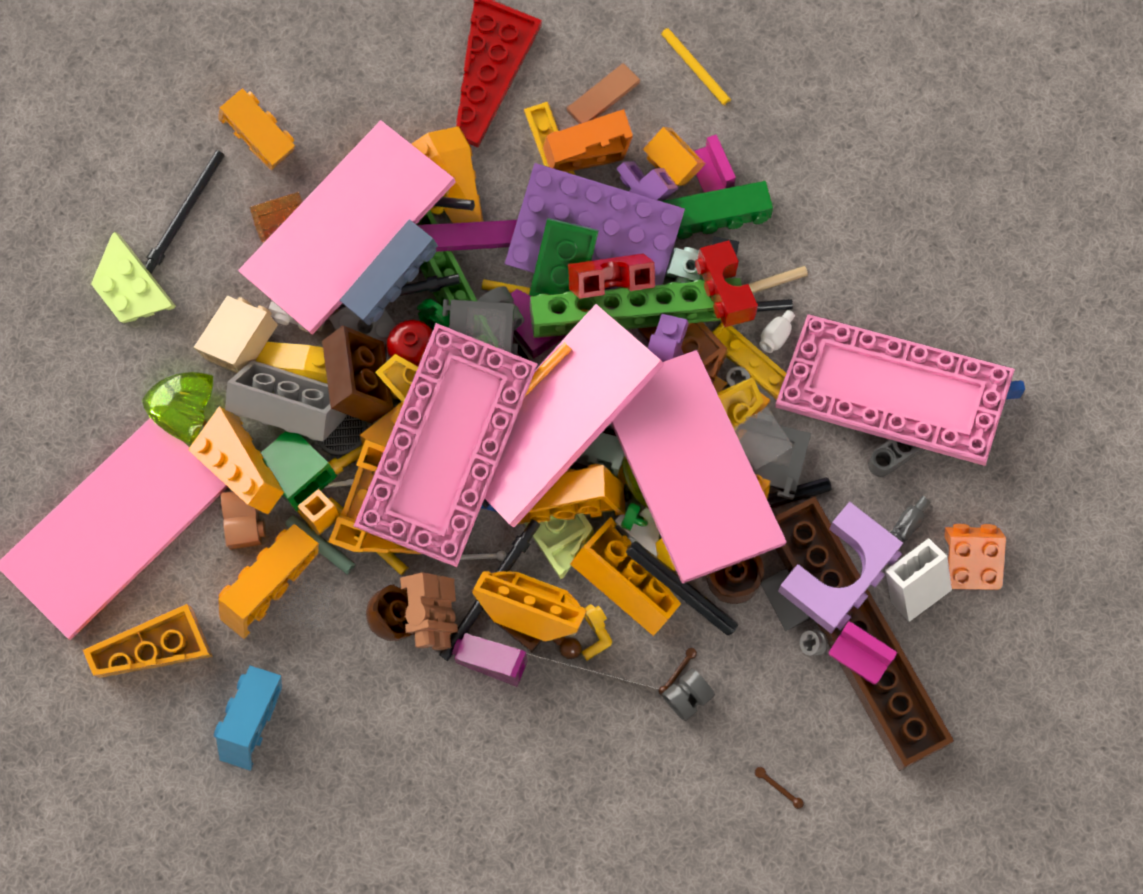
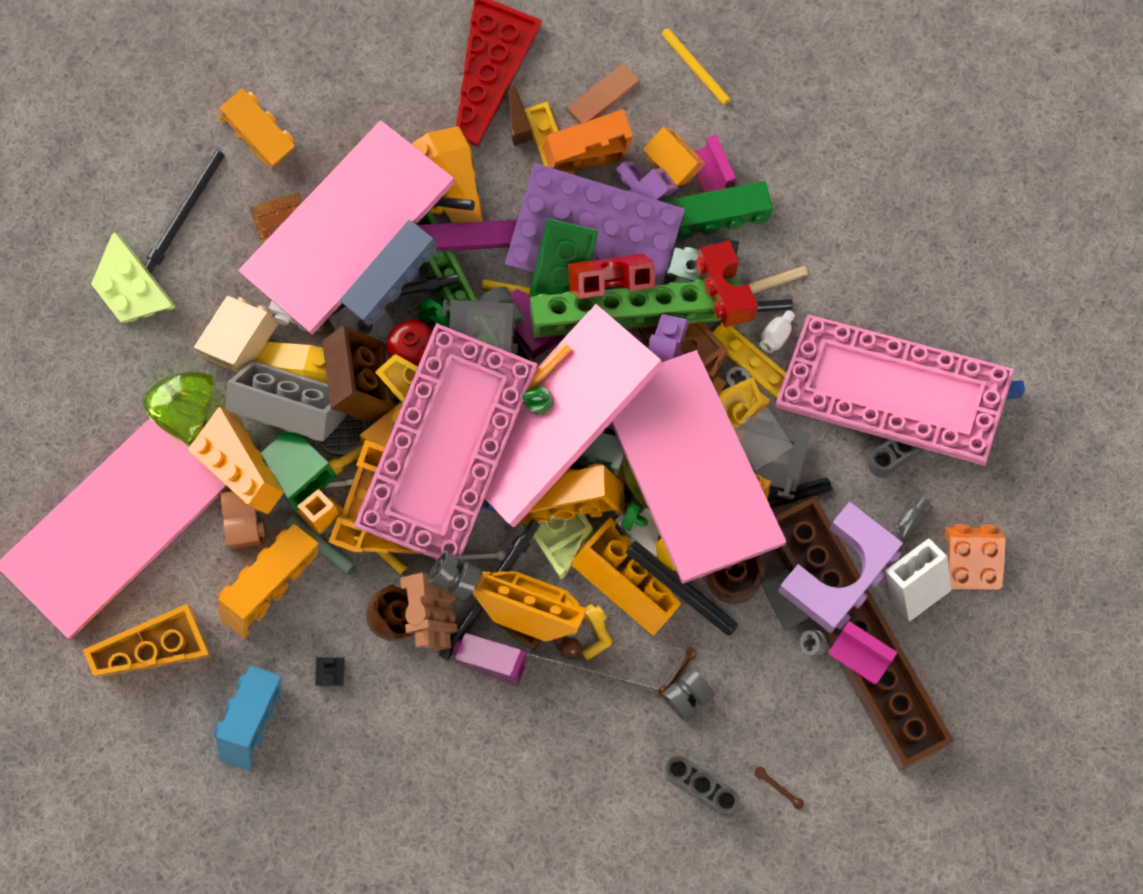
none -> black tile [315,657,345,686]
none -> dark grey wheel [428,551,481,601]
none -> reddish brown slope [509,87,532,146]
none -> green tile [522,386,553,415]
none -> dark grey beam [665,756,739,816]

